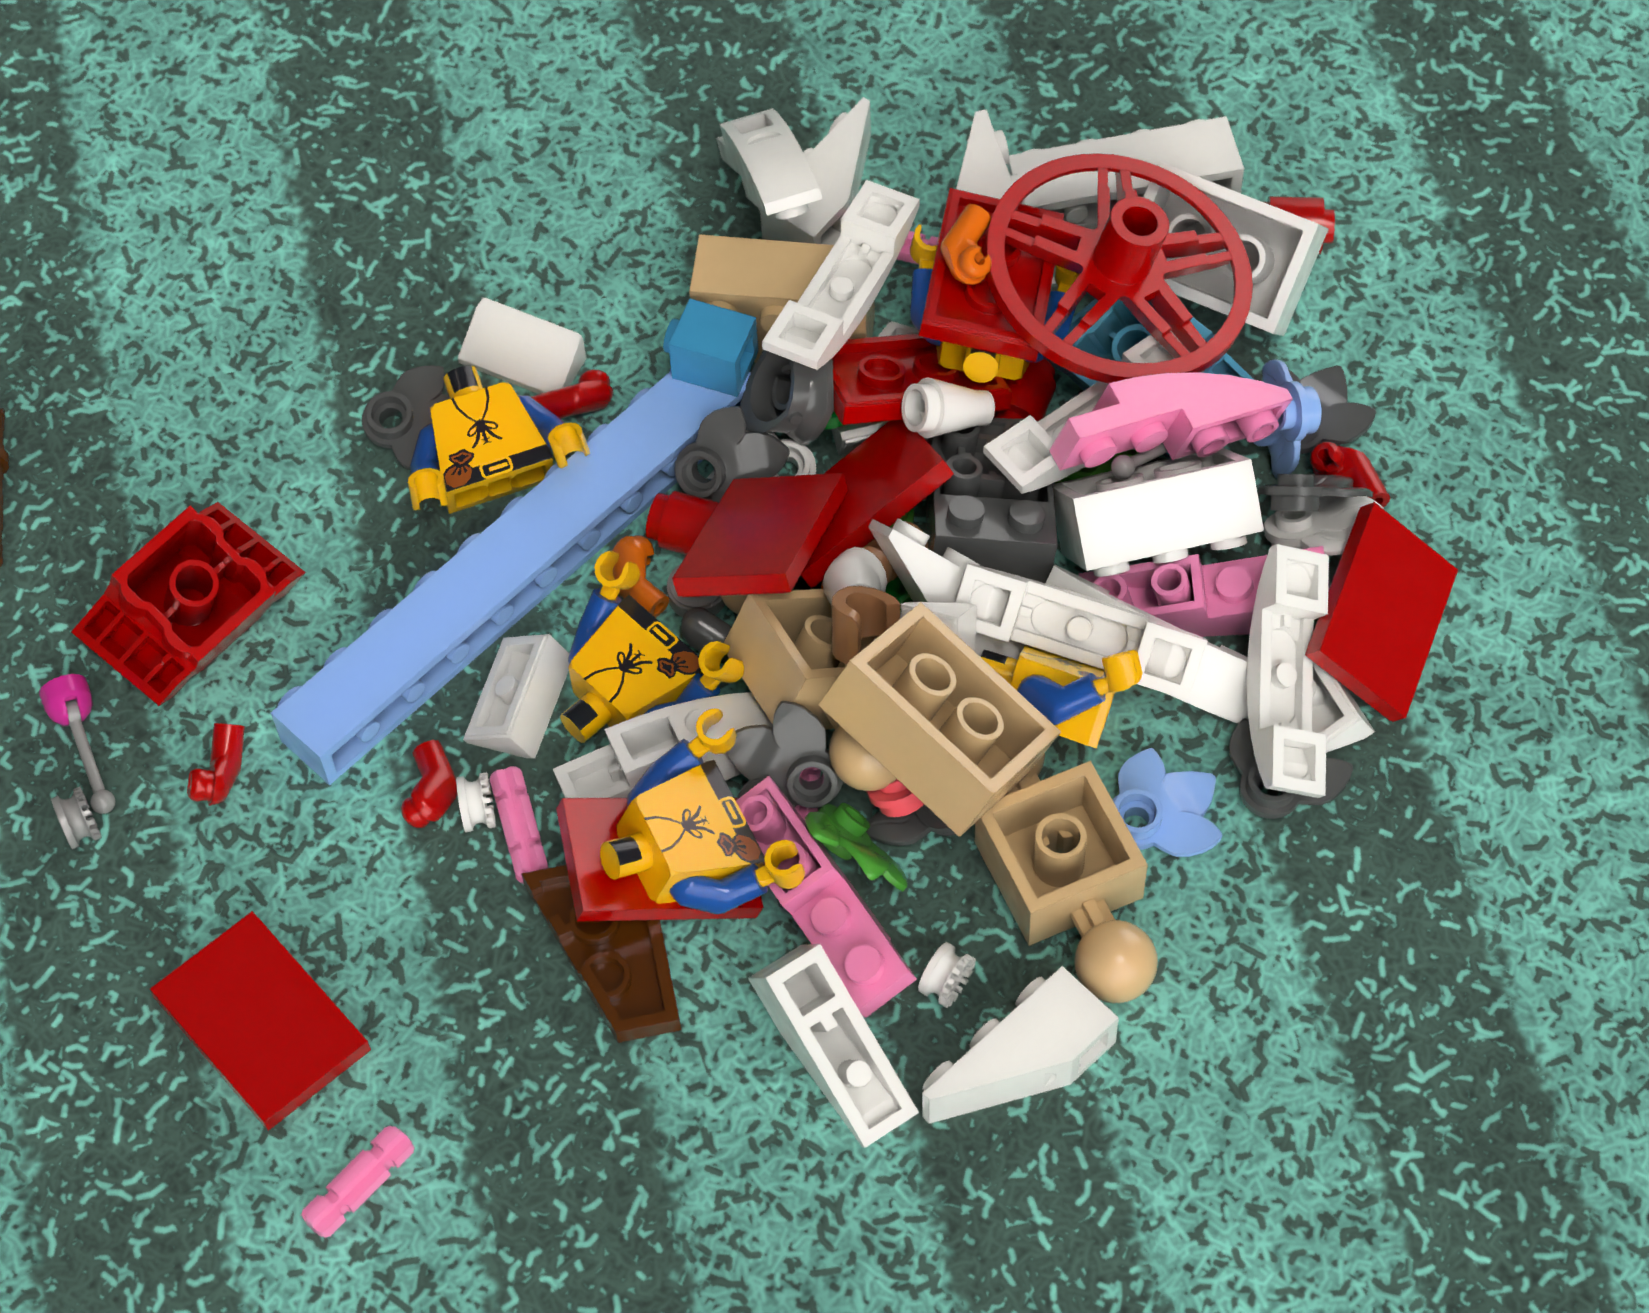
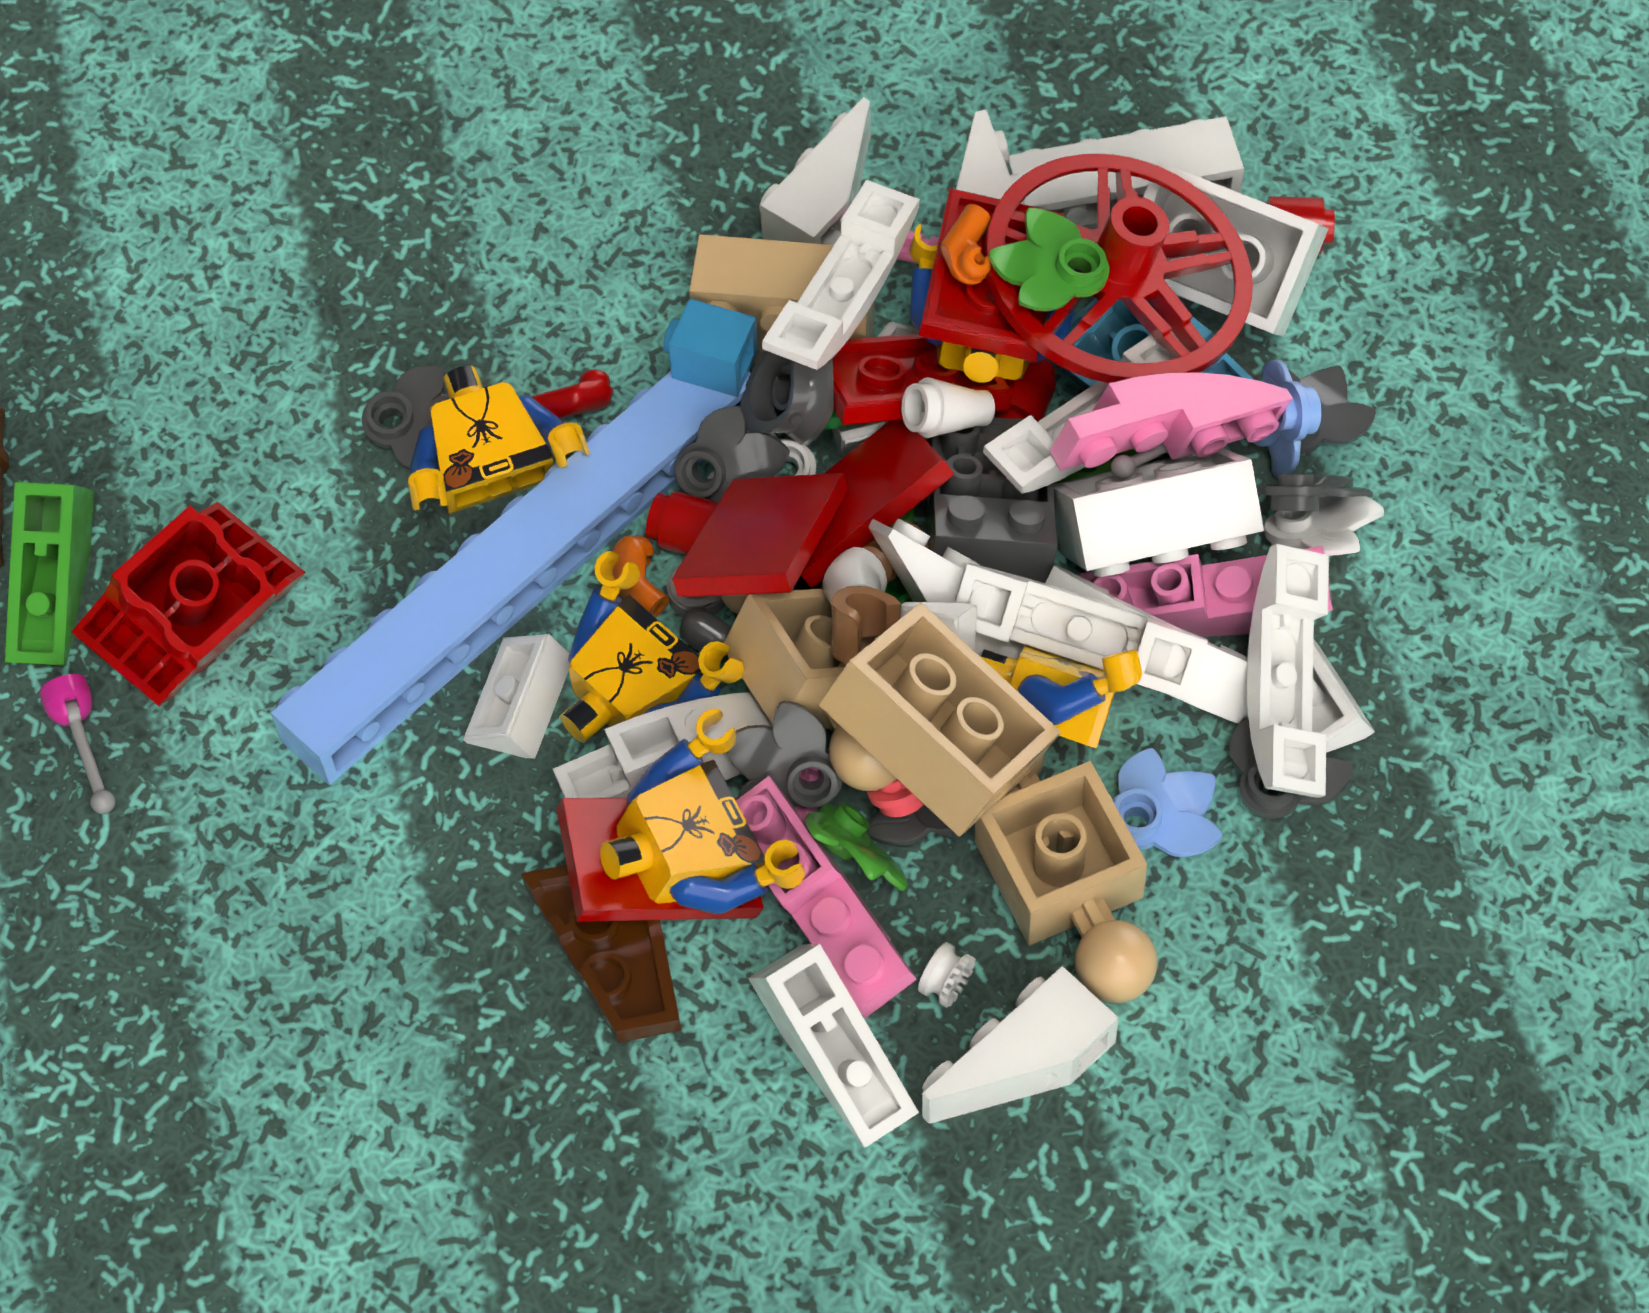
light grey bush [51,787,102,850] -> none
red tile [150,911,371,1131] -> none
red arm [187,723,245,806] -> none
bright pink axle [301,1126,415,1238] -> none
red arm [401,740,458,828] -> none
white bush [456,772,496,832] -> none
white slope [458,298,586,394] -> none
bright pink axle [489,766,548,884] -> none
white slope [716,108,823,220] -> none
red tile [1305,502,1458,722] -> none
red arm [1310,442,1390,508] -> none
none -> bright green slope [5,482,94,666]
none -> bright green plate [988,208,1109,311]

